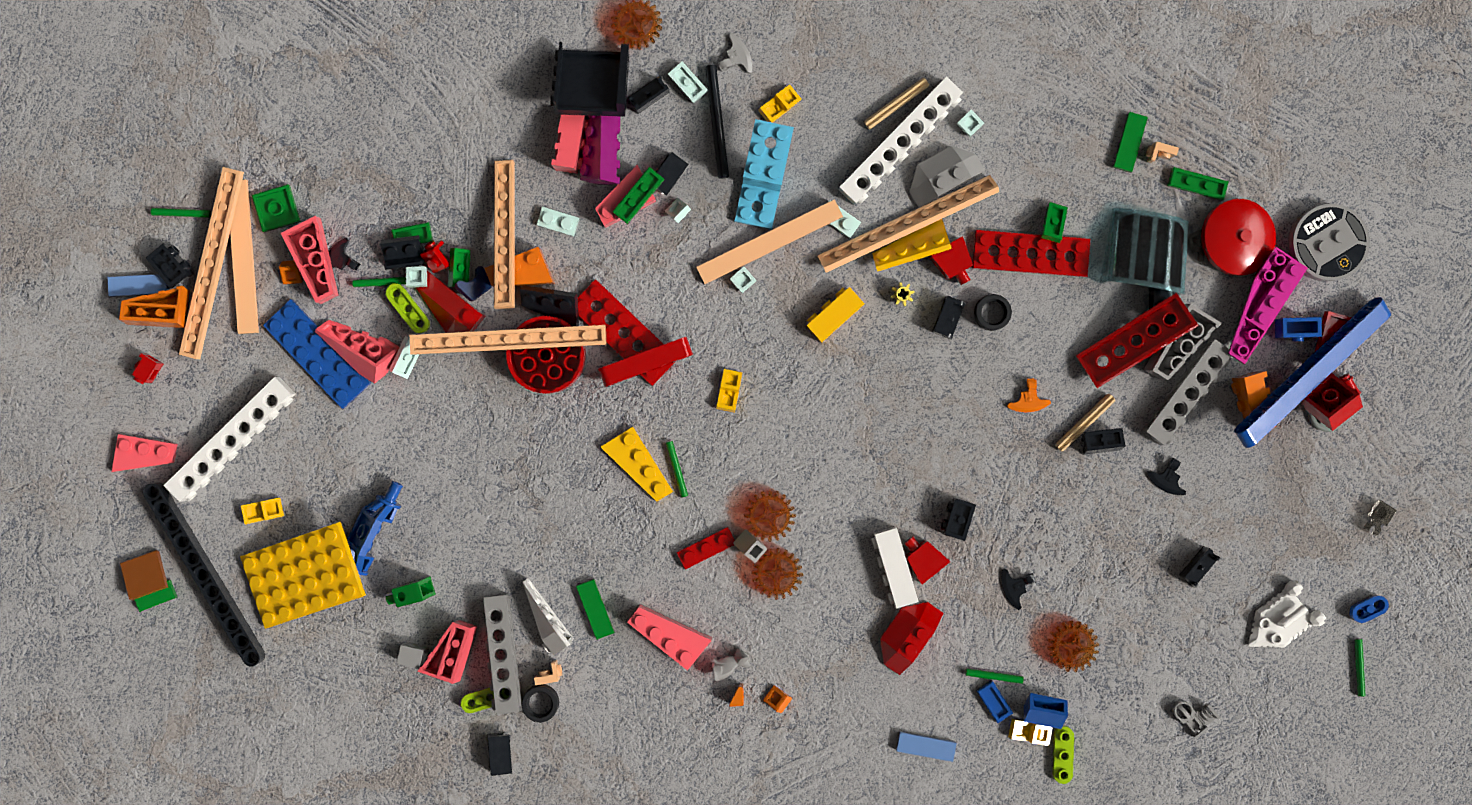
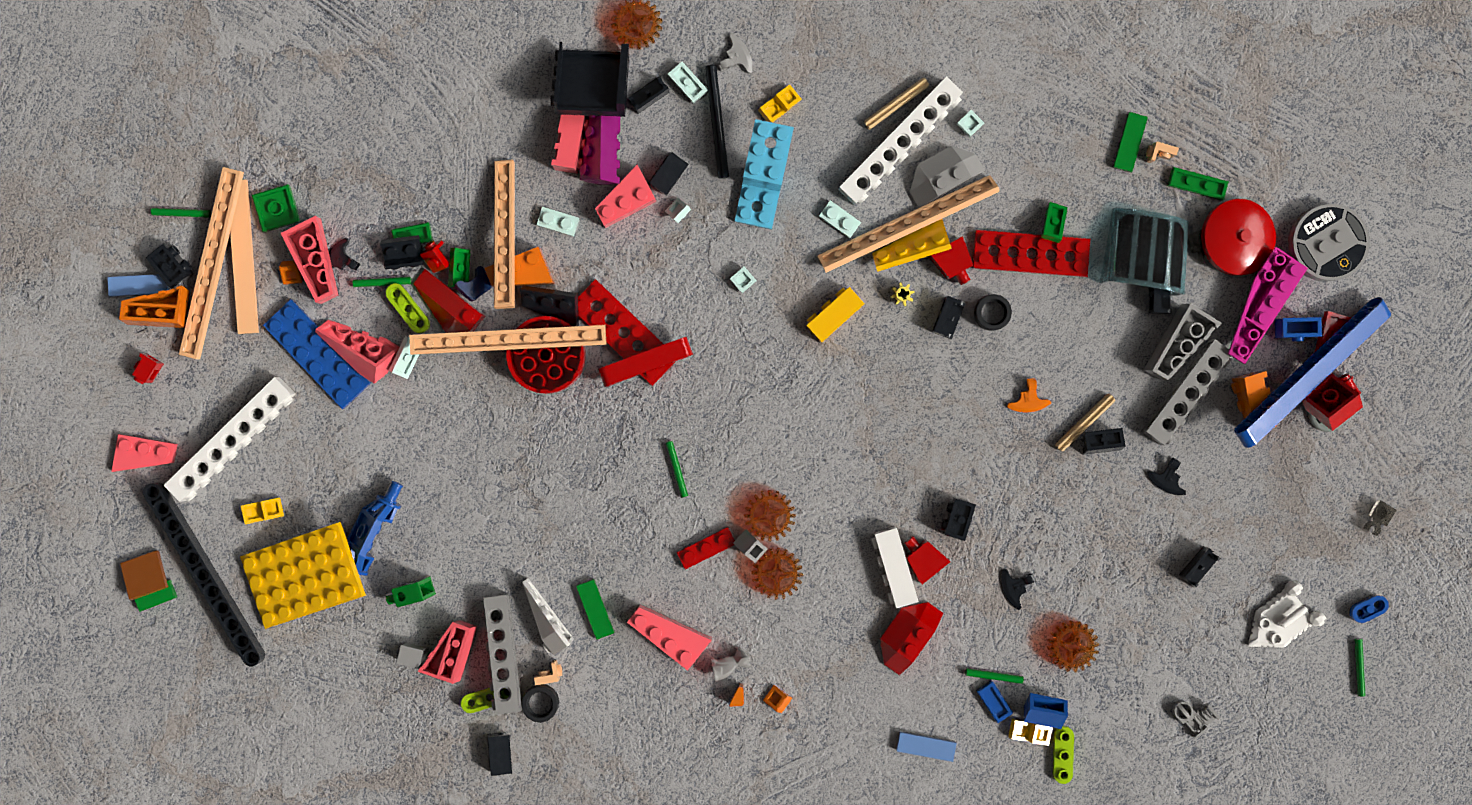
light aqua plate [406,266,427,288] -> none
yellow wing [601,427,673,502] -> none
green tile [612,167,664,225] -> none
light nougat tile [697,199,843,284] -> none
yellow slope [716,369,743,413] -> none
red plate [1076,293,1199,388] -> none

